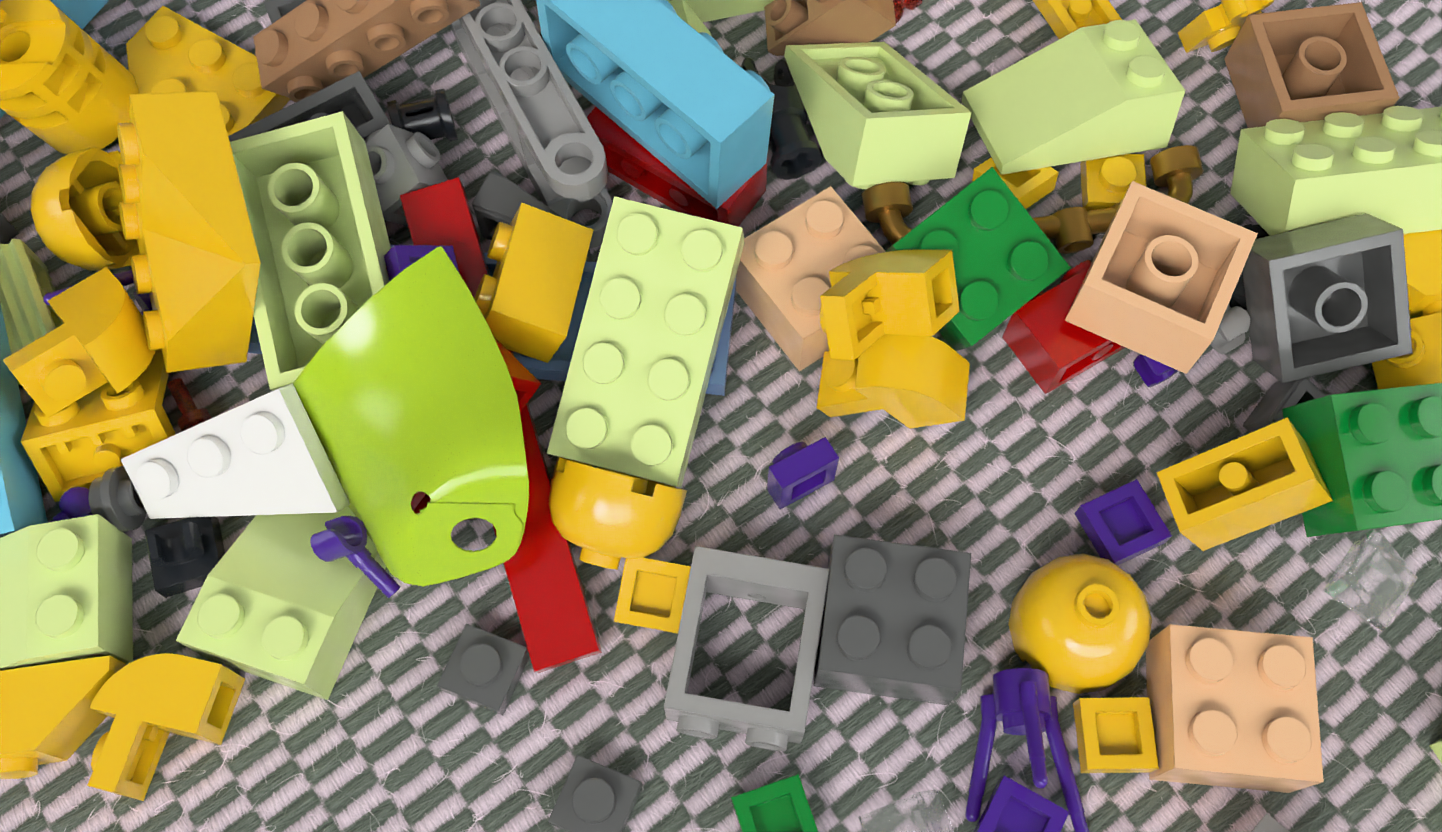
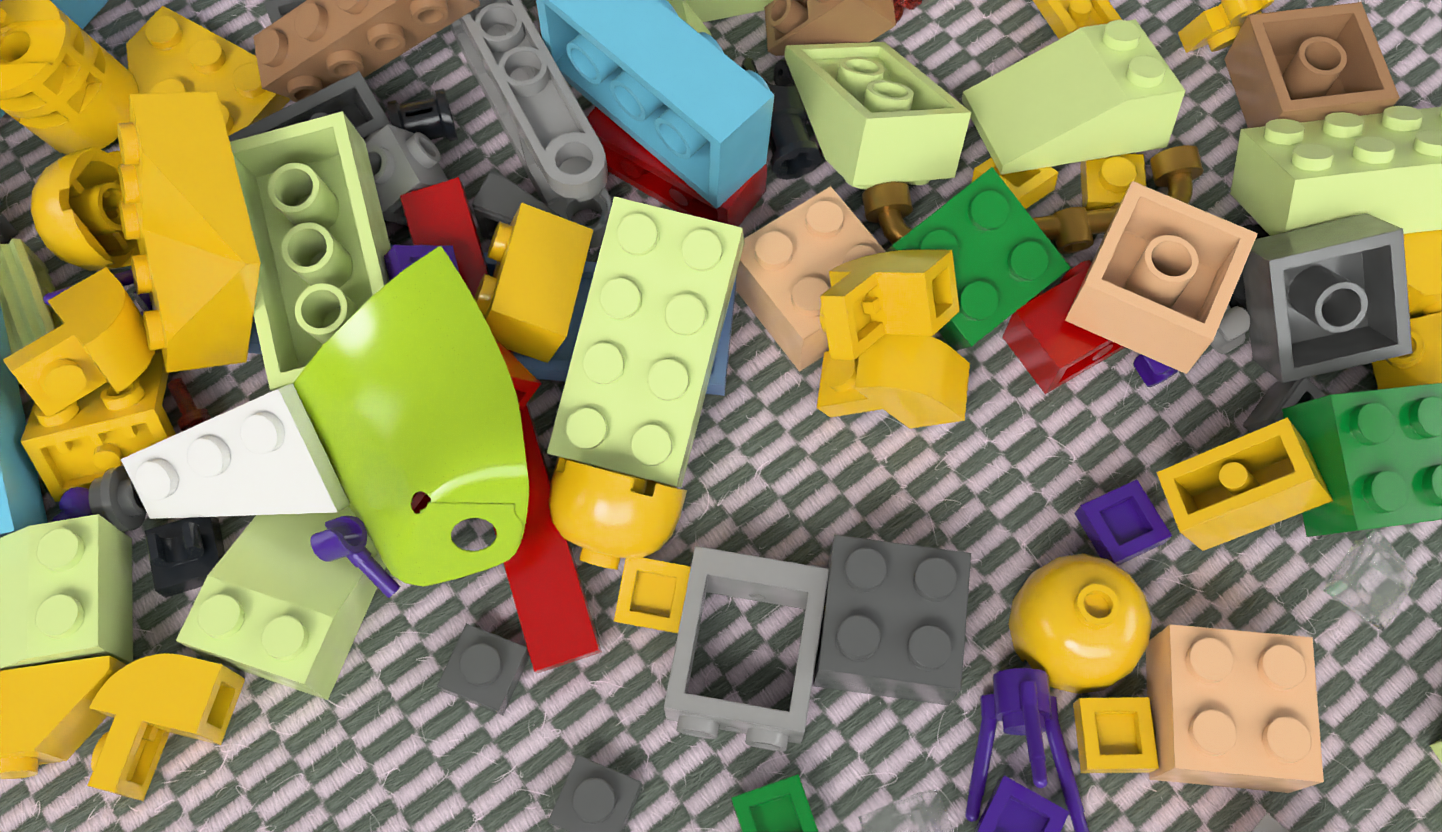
dark purple plate [767,437,839,510] -> none

